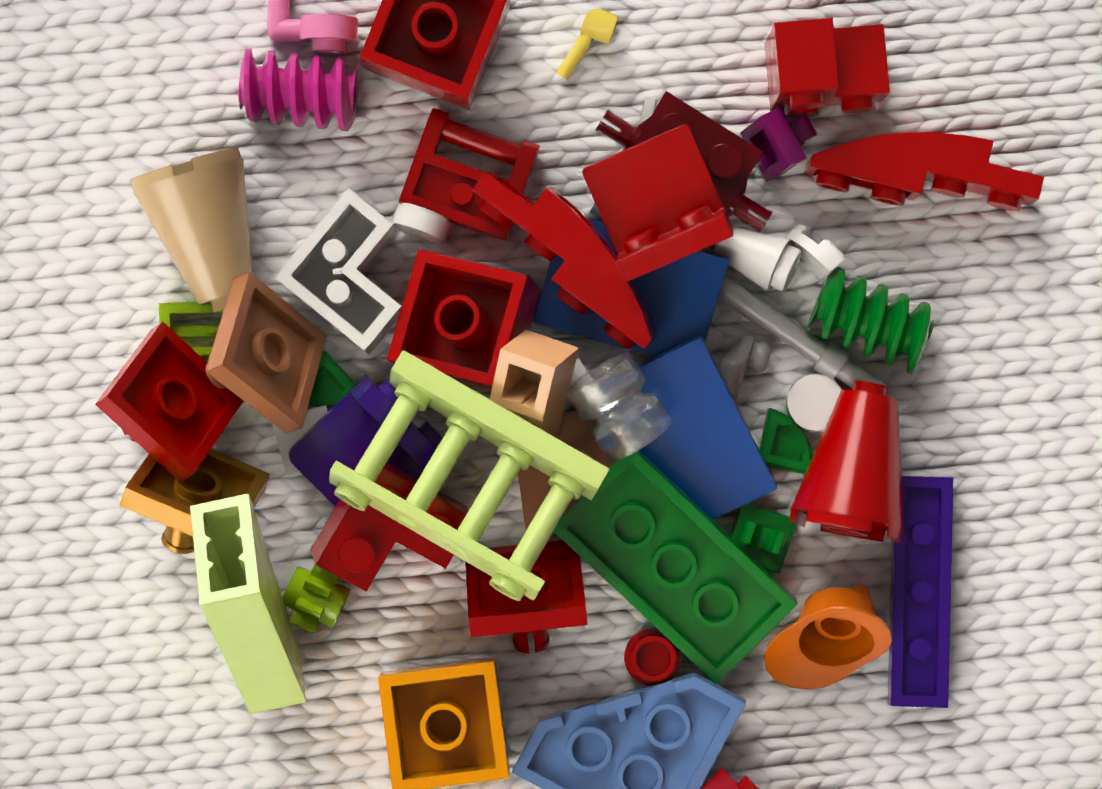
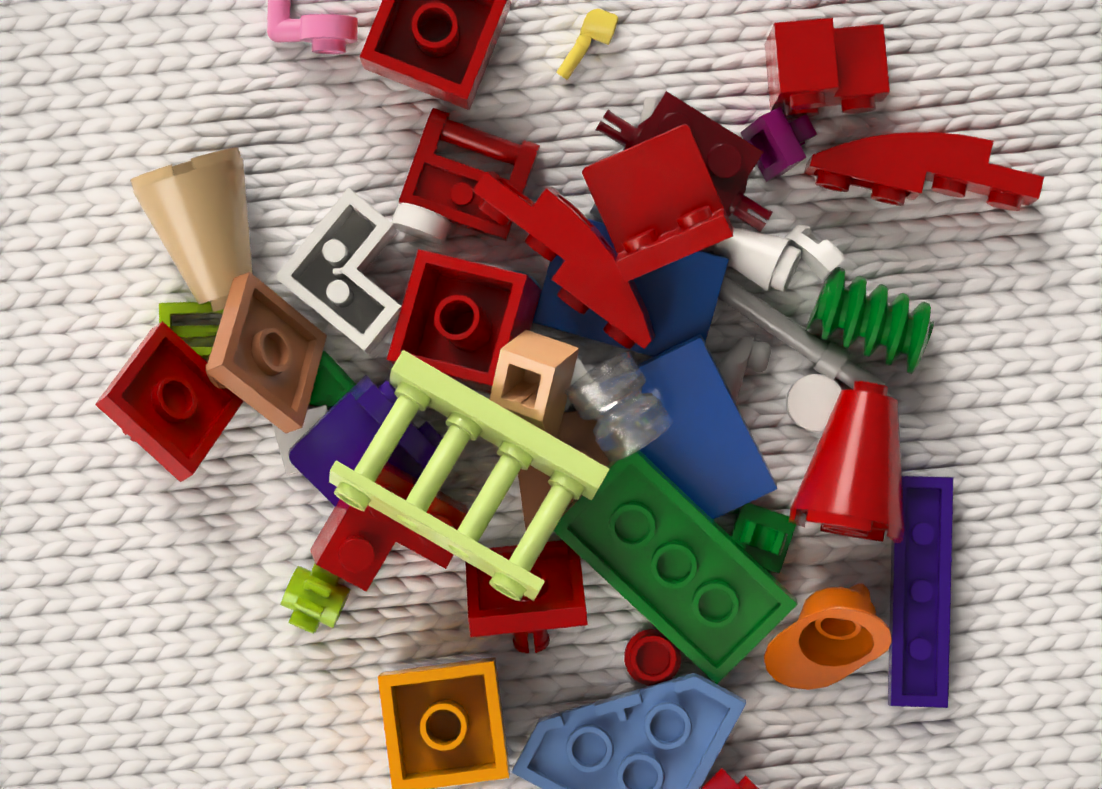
pearl gold tile [119,449,270,554] -> none
yellowish green slope [190,493,306,714] -> none
dark pink piece [238,48,360,132] -> none
green tile [759,408,813,475] -> none

